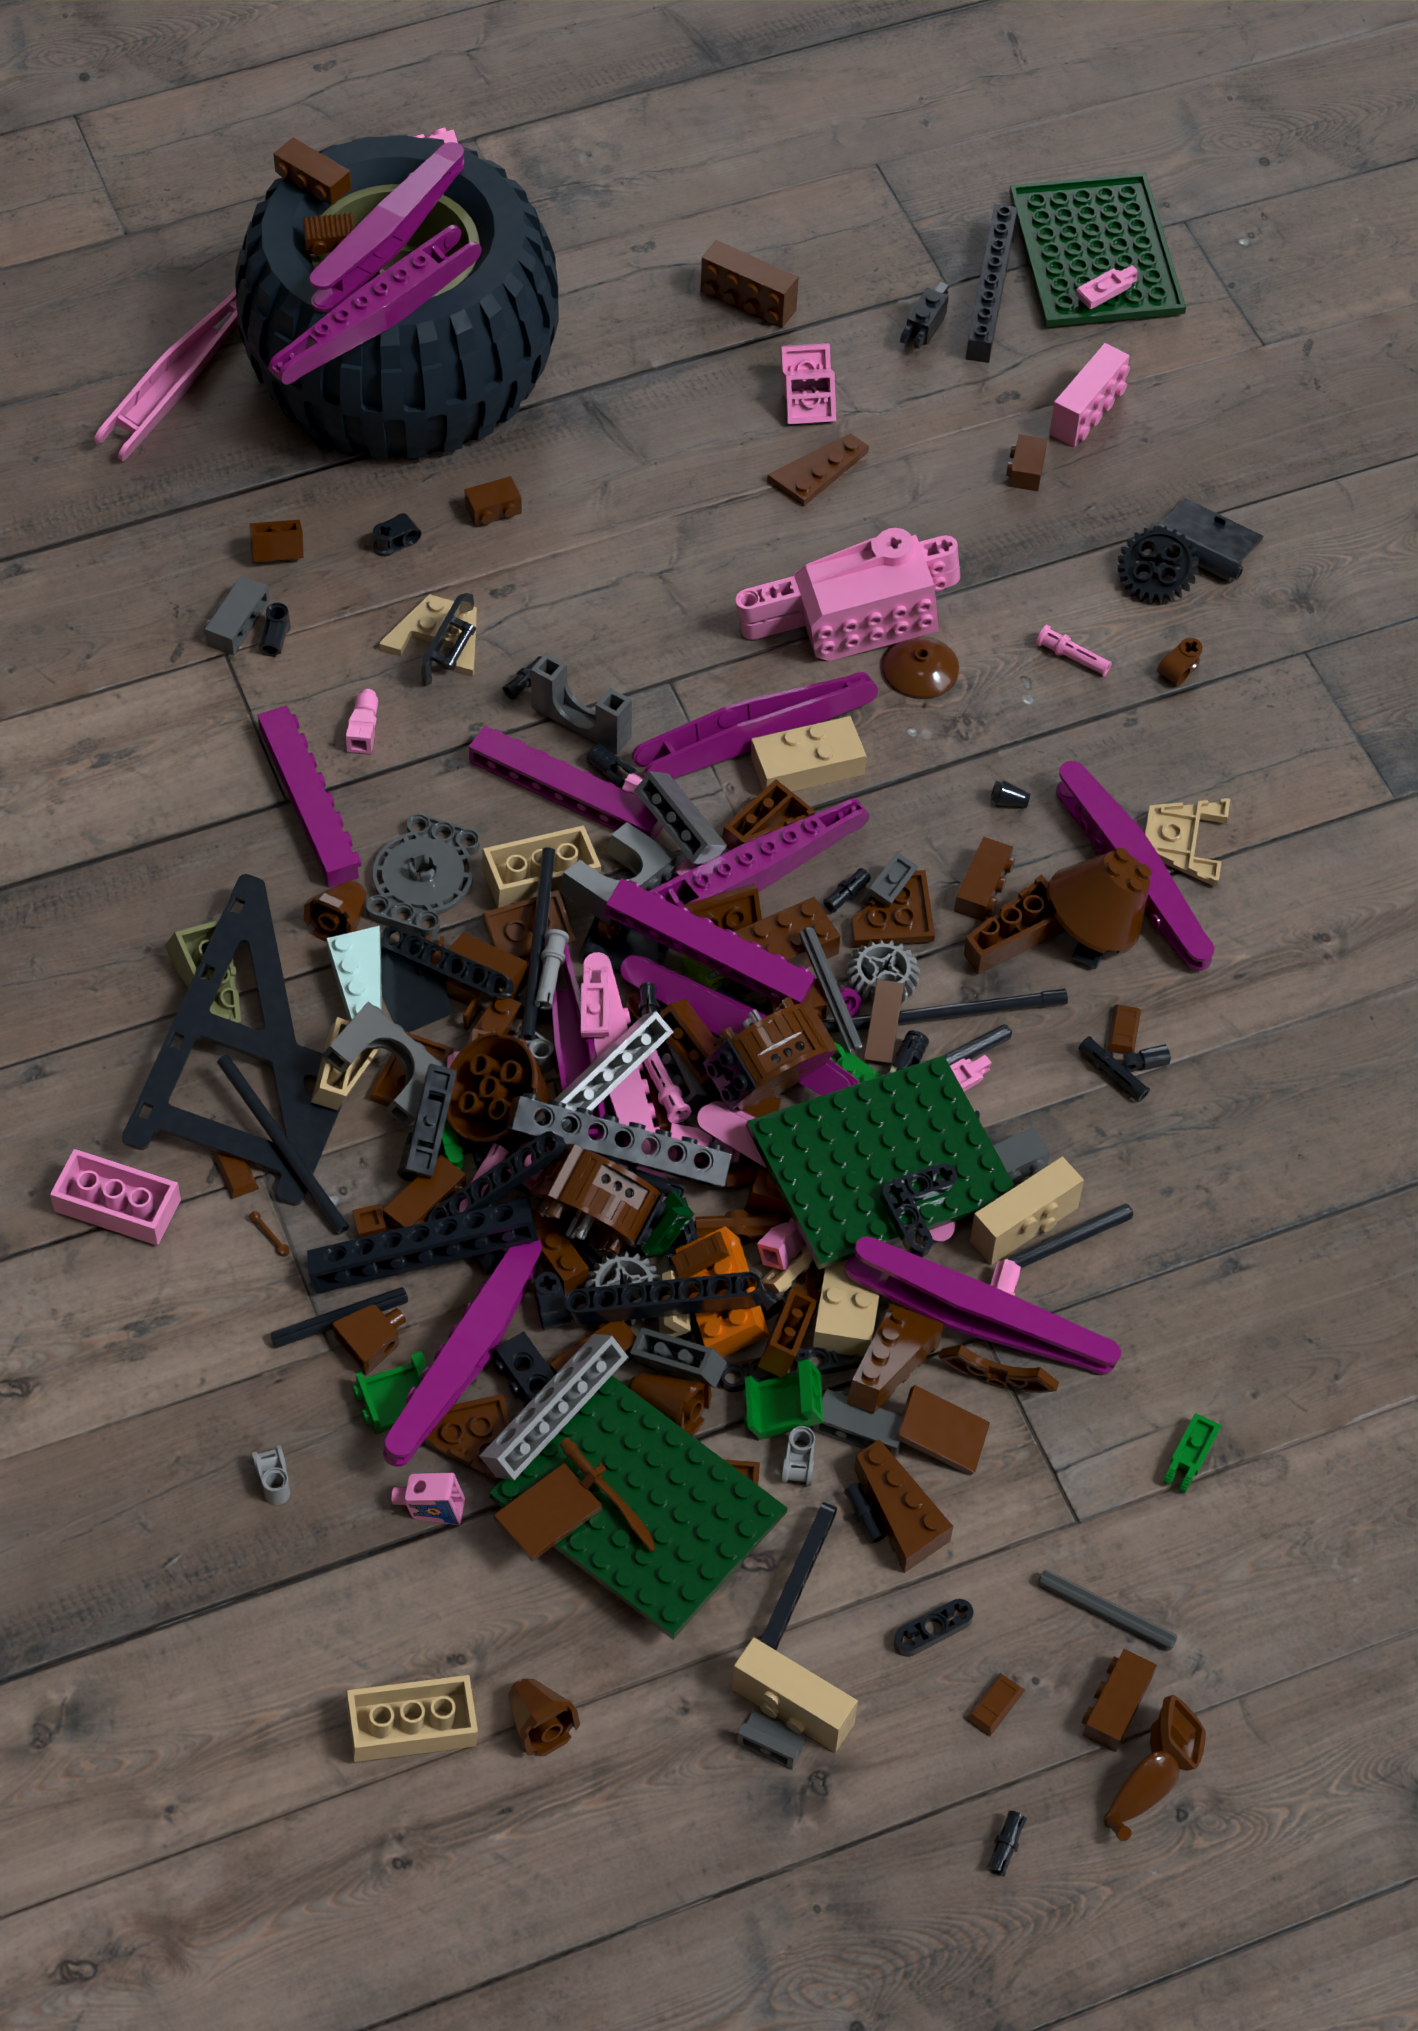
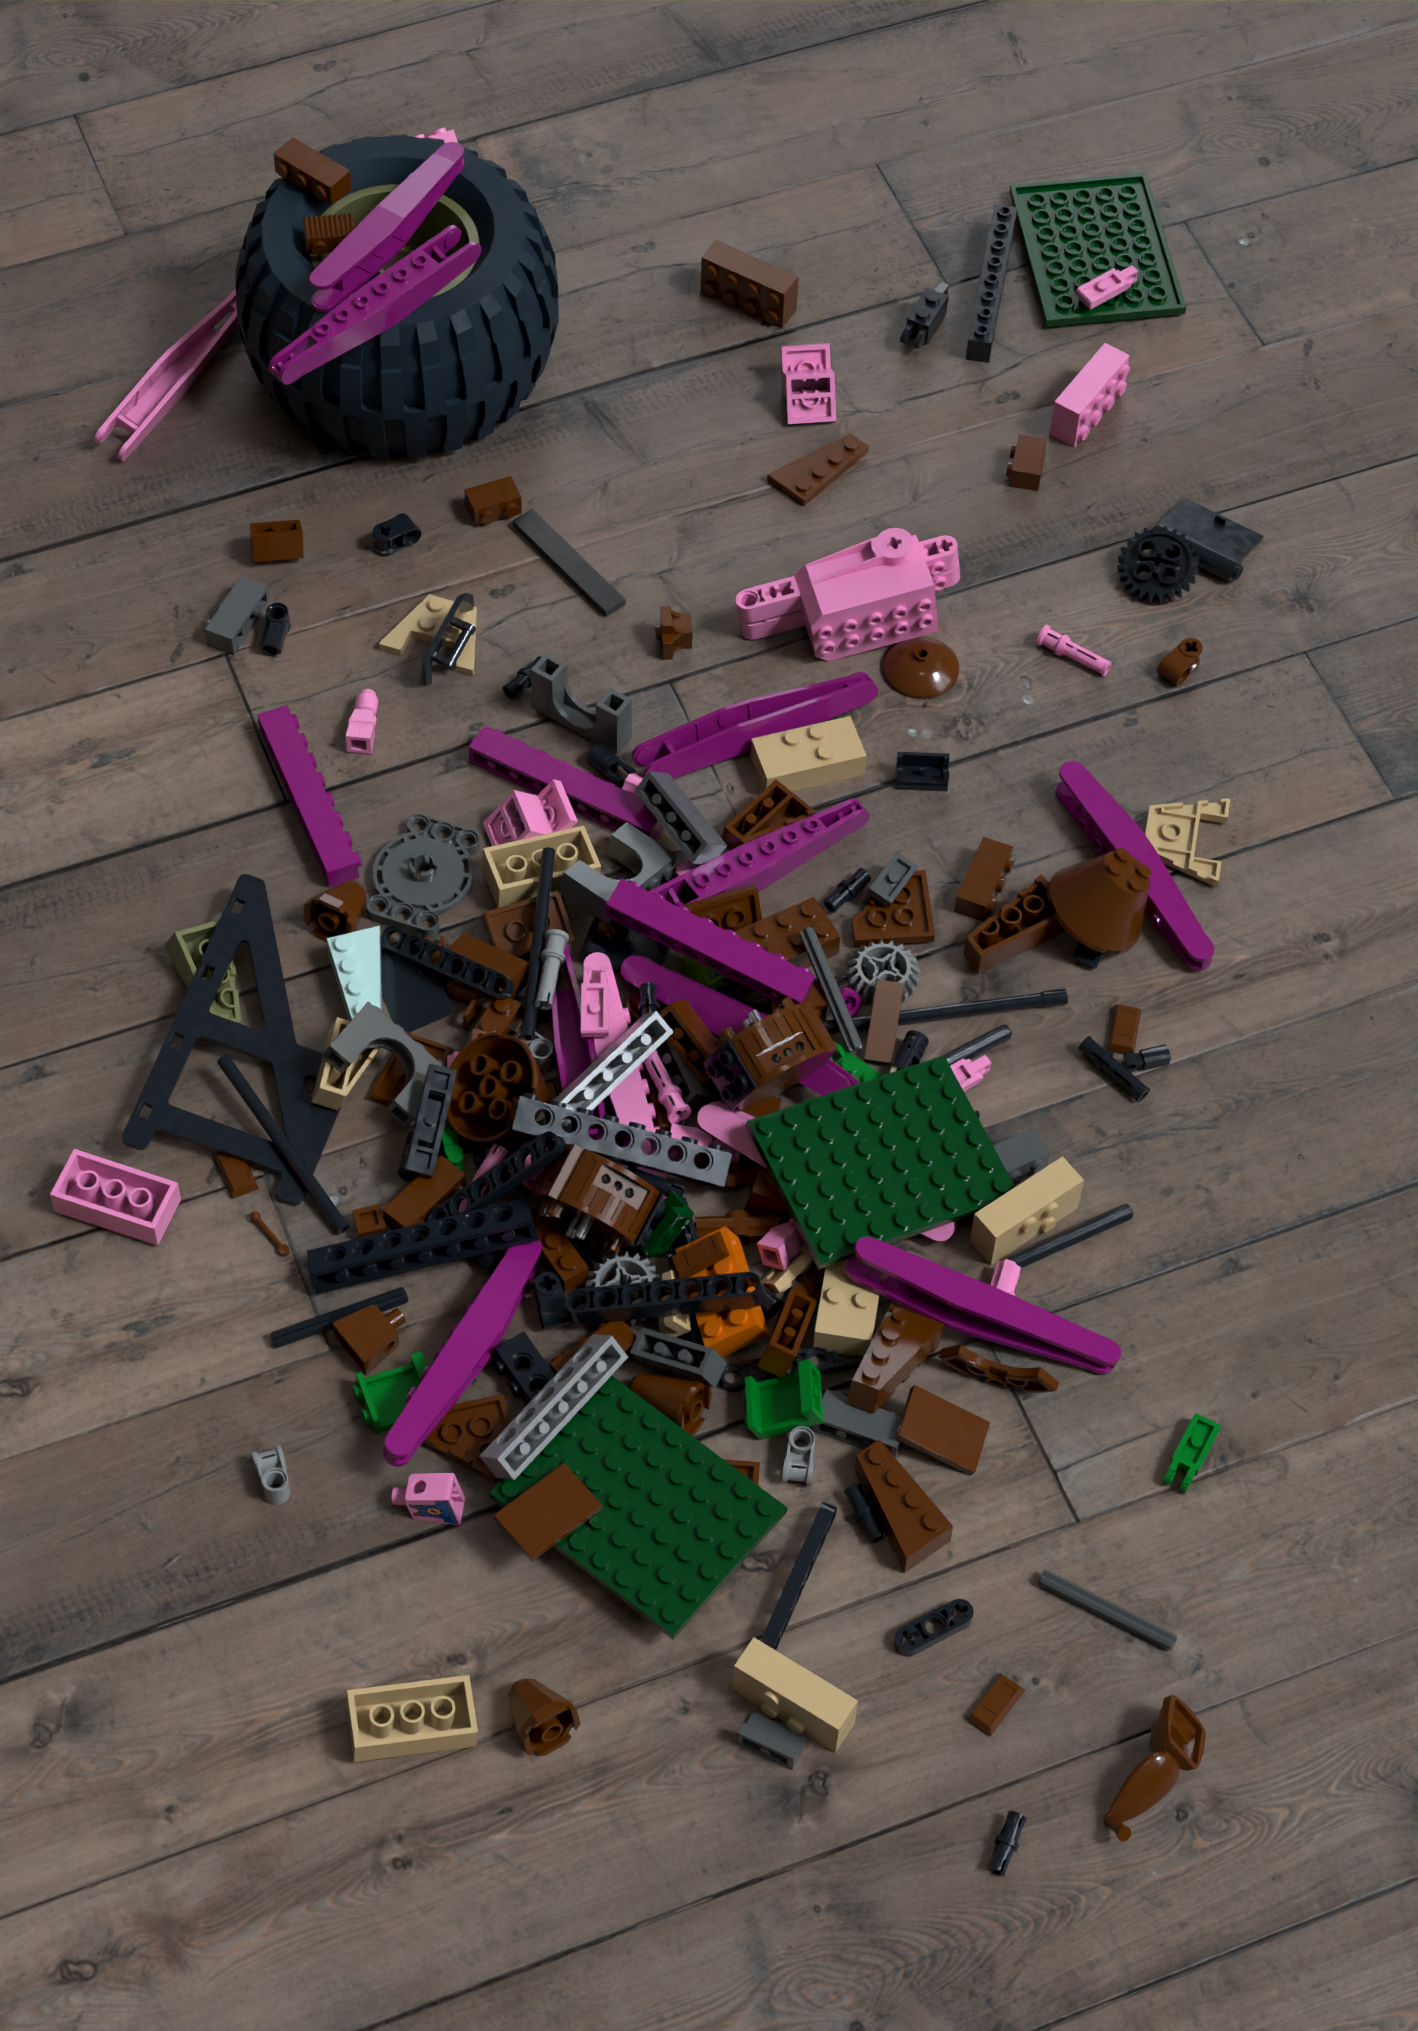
reddish brown sword [559,1437,655,1552] -> none
black beam [880,1163,957,1257] -> none
black cone [990,780,1031,808] -> none
reddish brown brick [1081,1649,1157,1752] -> none
none -> bright pink bracket [483,779,578,846]
none -> black tile [513,509,626,617]
none -> reddish brown brick [655,606,693,660]
none -> black hinge [895,752,950,791]

